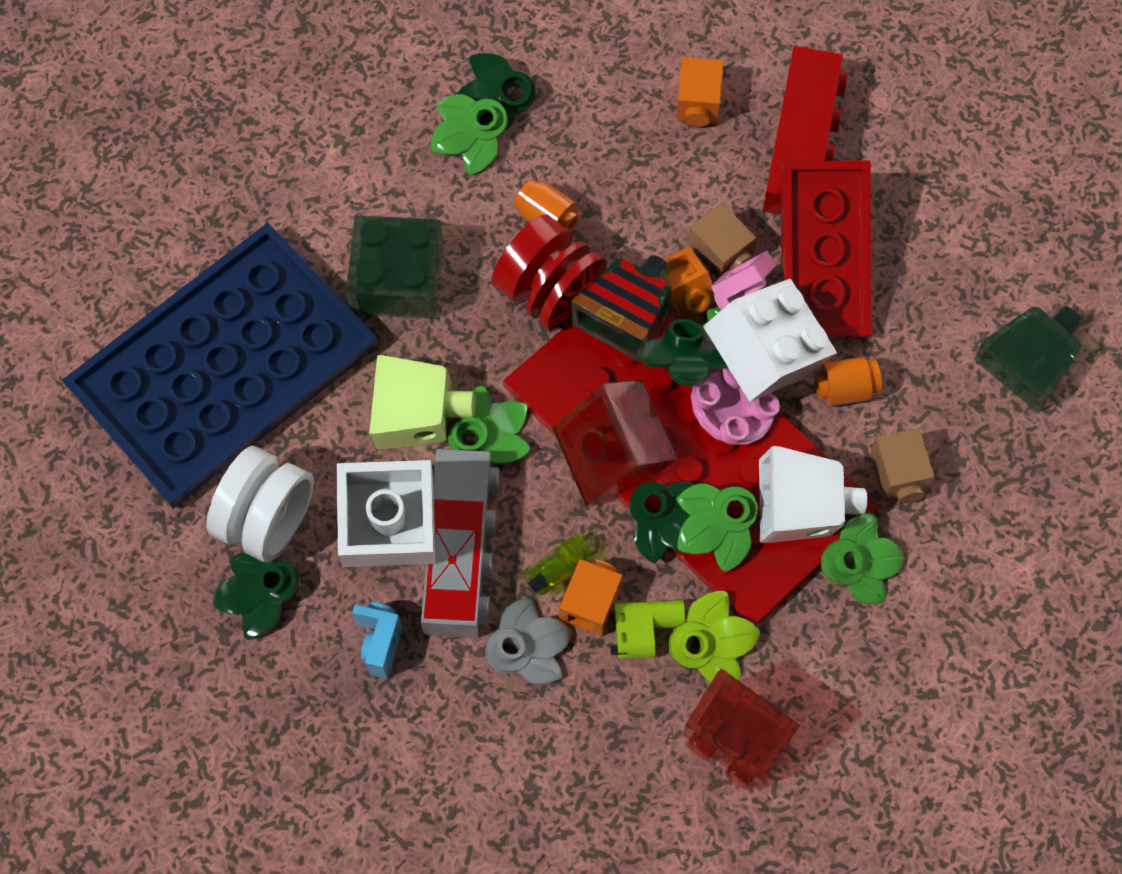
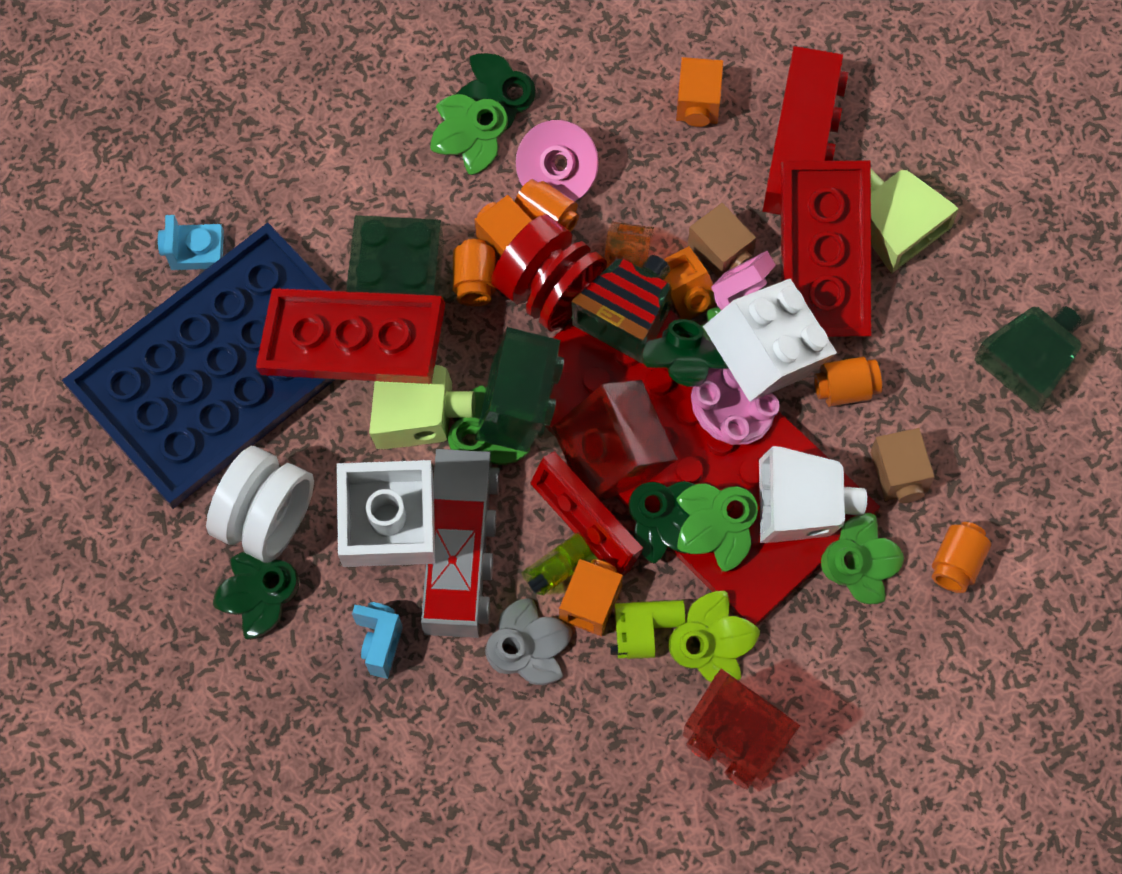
none -> medium azure bracket [158,215,224,270]
none -> red plate [256,288,445,384]
none -> orange brick [453,239,496,306]
none -> orange brick [474,195,532,261]
none -> clear green brick [475,327,564,452]
none -> bright pink dish [516,120,599,201]
none -> red tile [530,451,644,576]
none -> clear orange bracket [604,221,654,276]
none -> yellowish green torso [871,169,958,273]
none -> orange brick [932,522,992,593]

